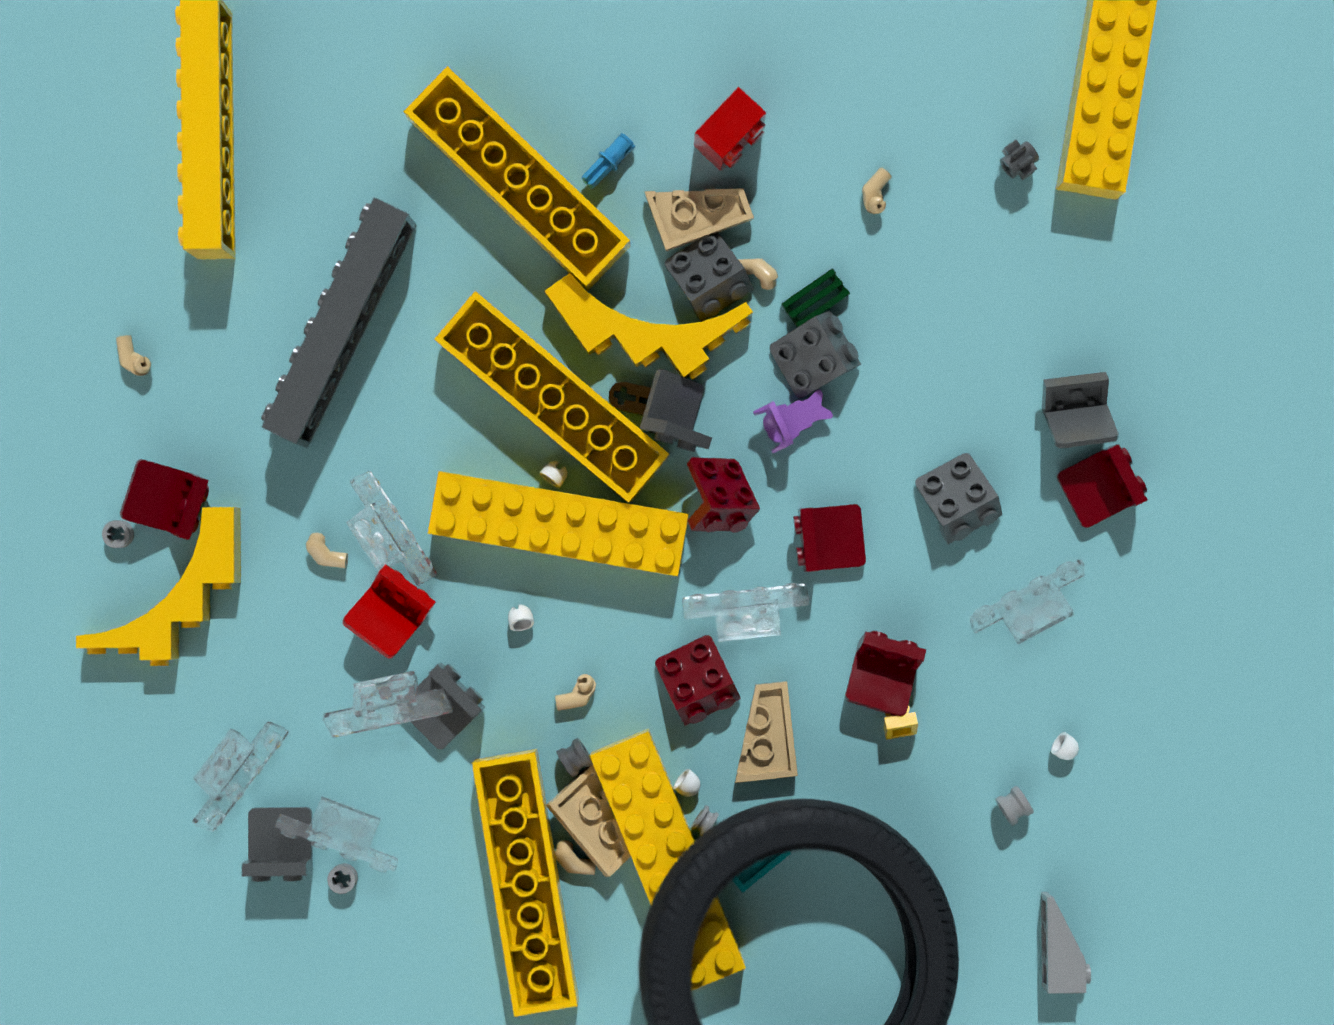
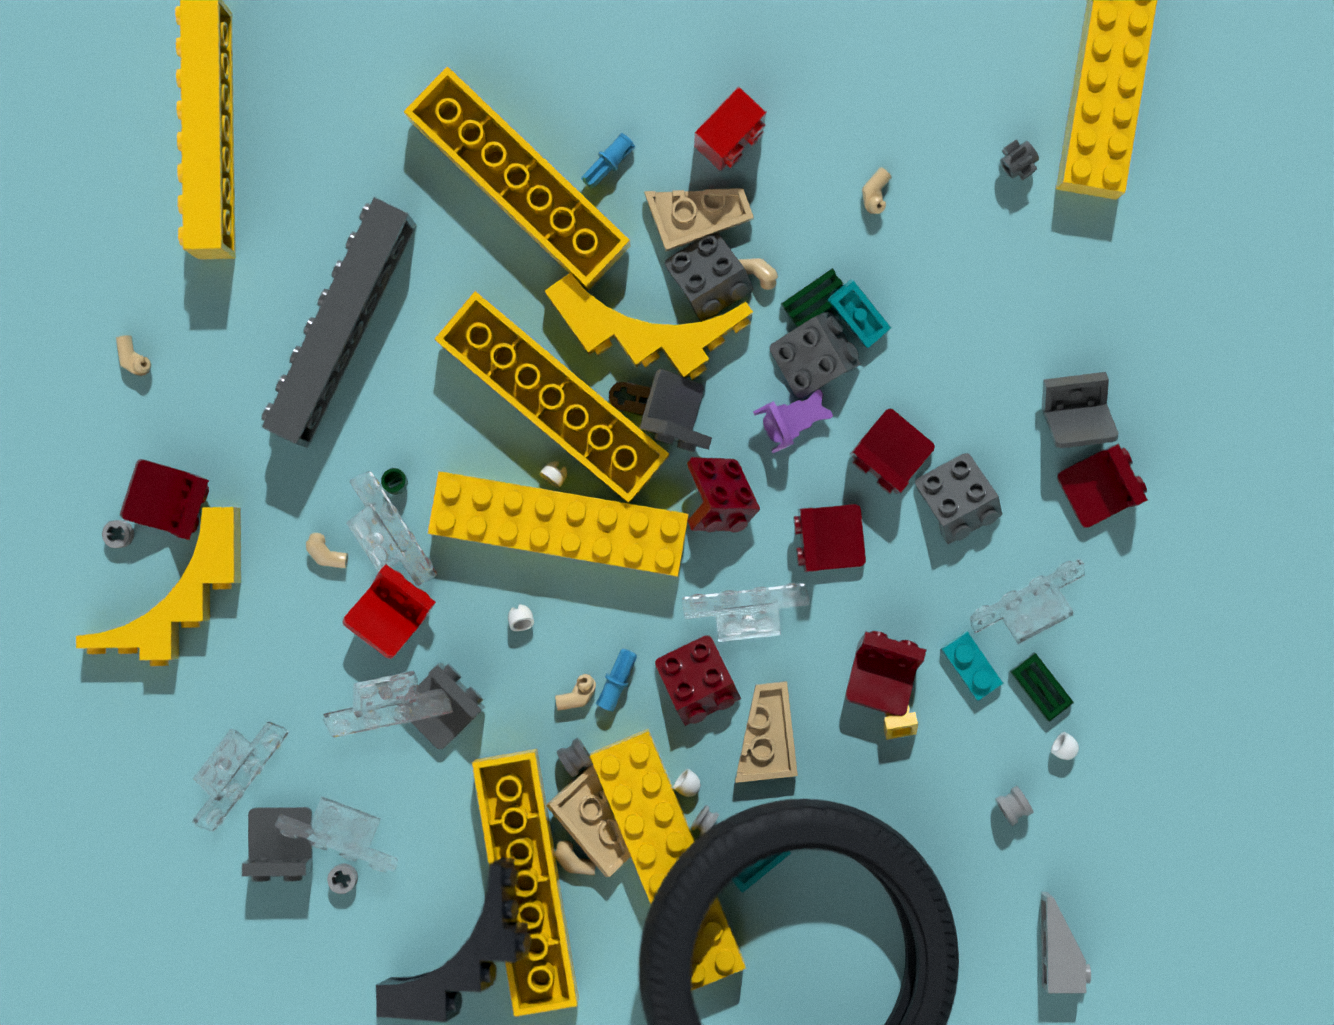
none -> black arch [376,857,531,1022]
none -> dark green hinge [381,468,408,495]
none -> dark azure axle [596,649,637,712]
none -> teal plate [827,279,891,348]
none -> dark red bracket [849,409,935,494]
none -> teal plate [941,631,1004,701]
none -> dark green tile [1009,652,1074,722]

